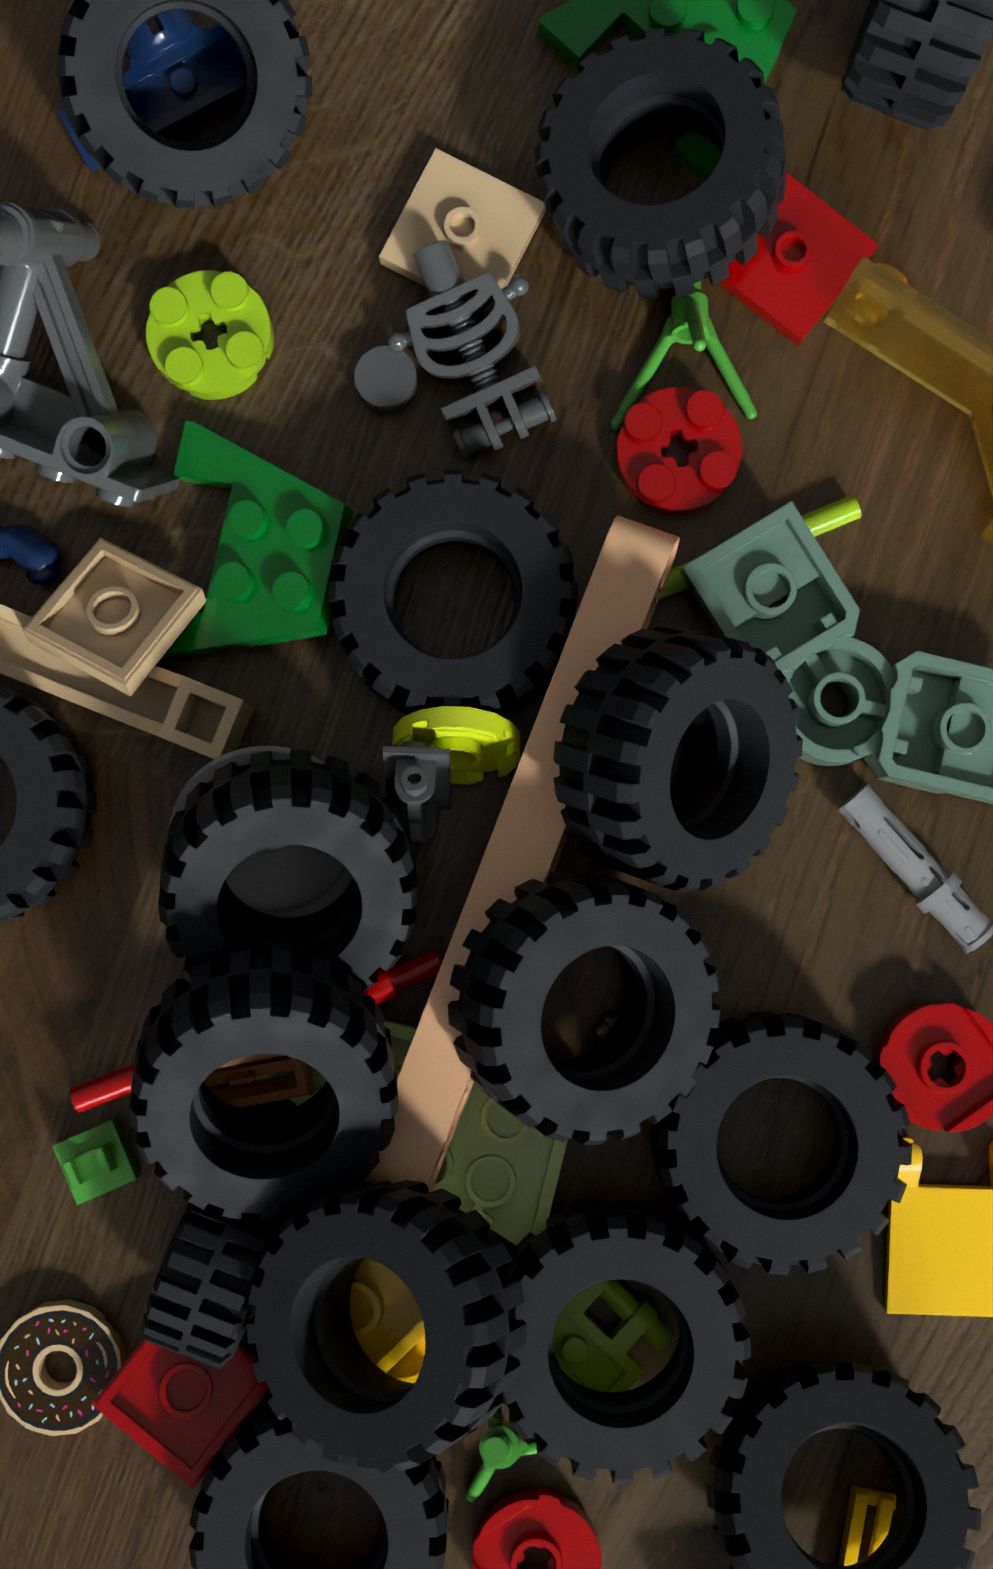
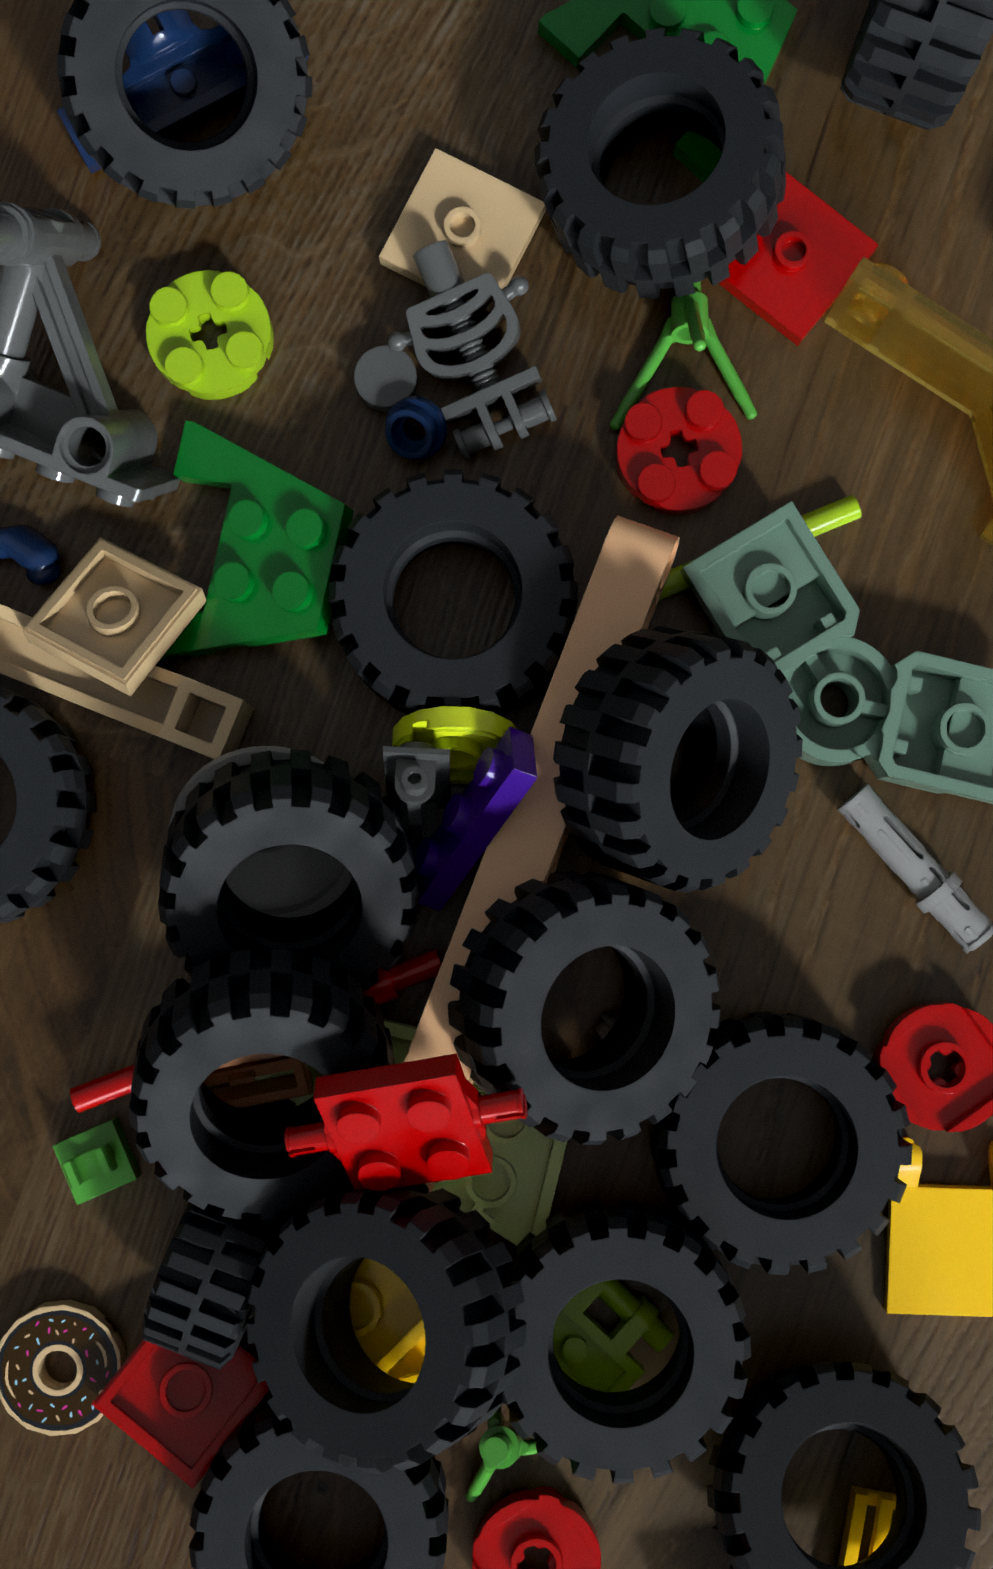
none -> red plate [284,1053,528,1191]
none -> dark blue plate [385,396,447,460]
none -> dark purple plate [414,726,537,911]

